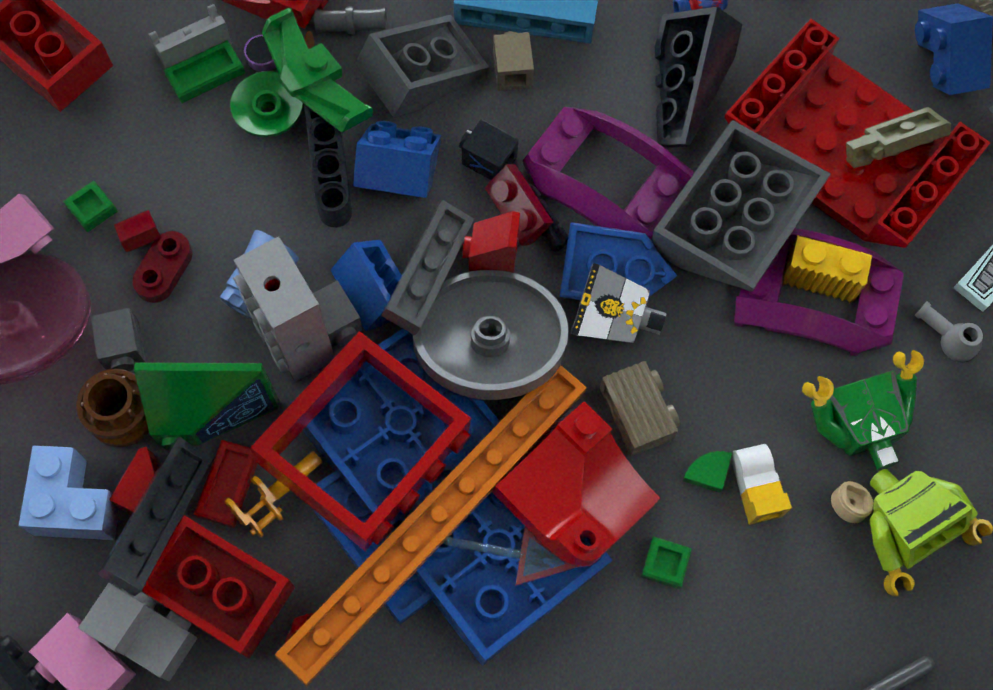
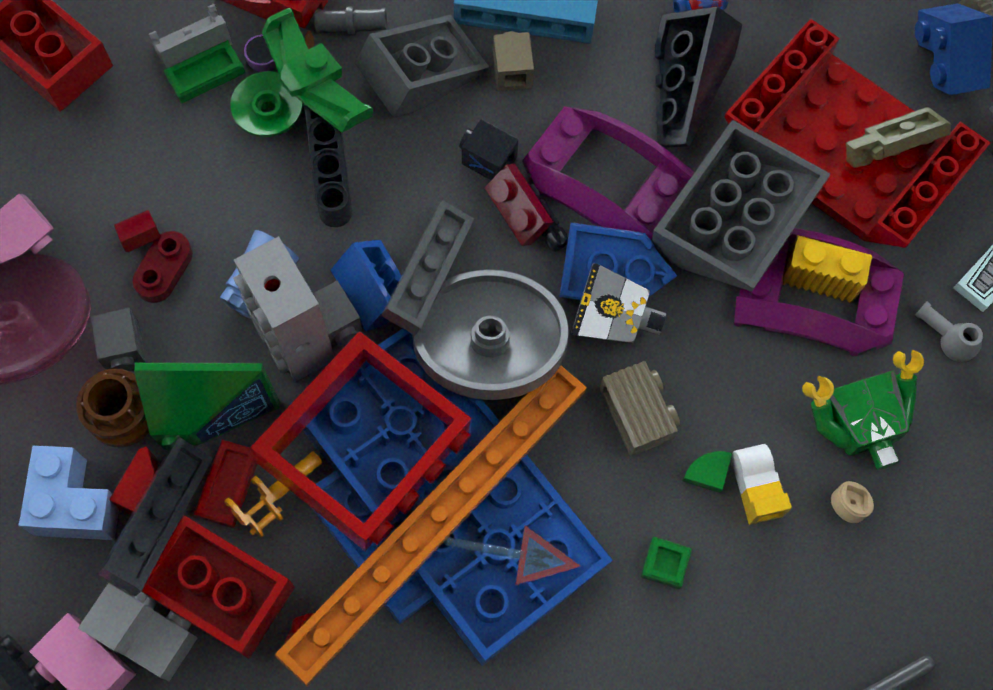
green tile [63,180,118,233] -> none
blue slope [353,121,442,198] -> none
red slope [462,211,520,273] -> none
red slope [492,401,661,566] -> none
lime torso [870,469,993,596] -> none

